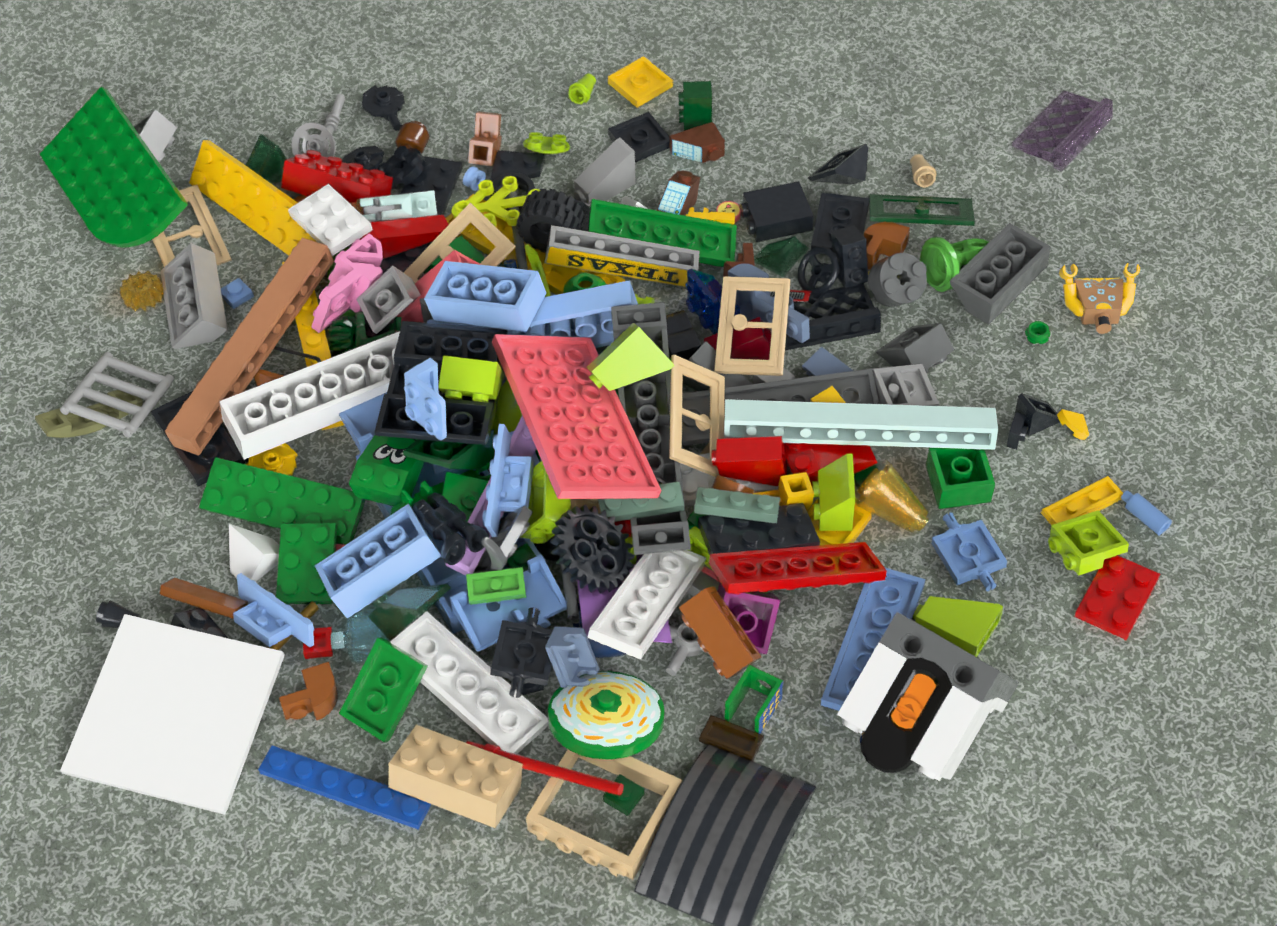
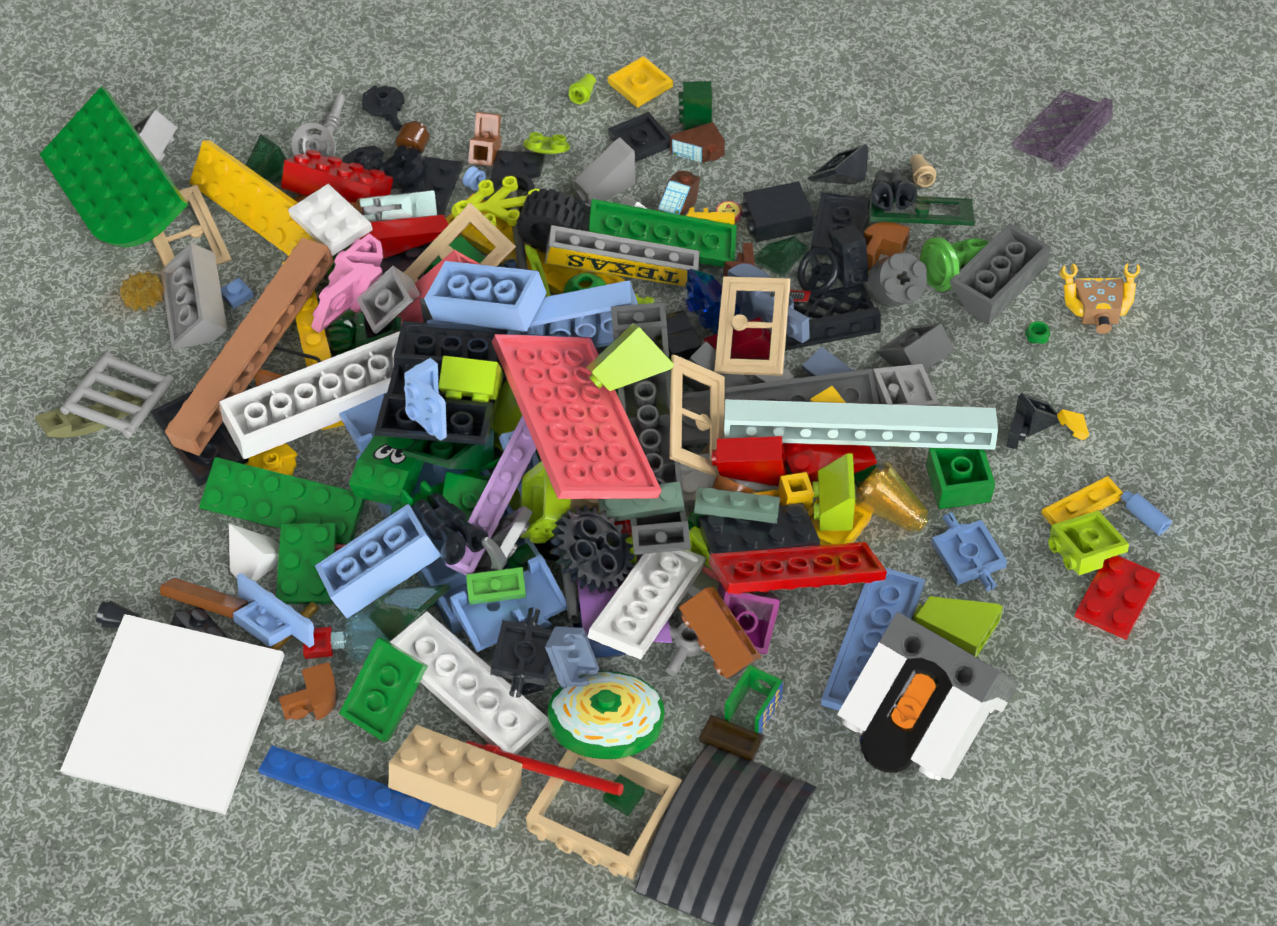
light blue bracket [482,424,534,537] -> none
none -> black piece [871,169,917,211]

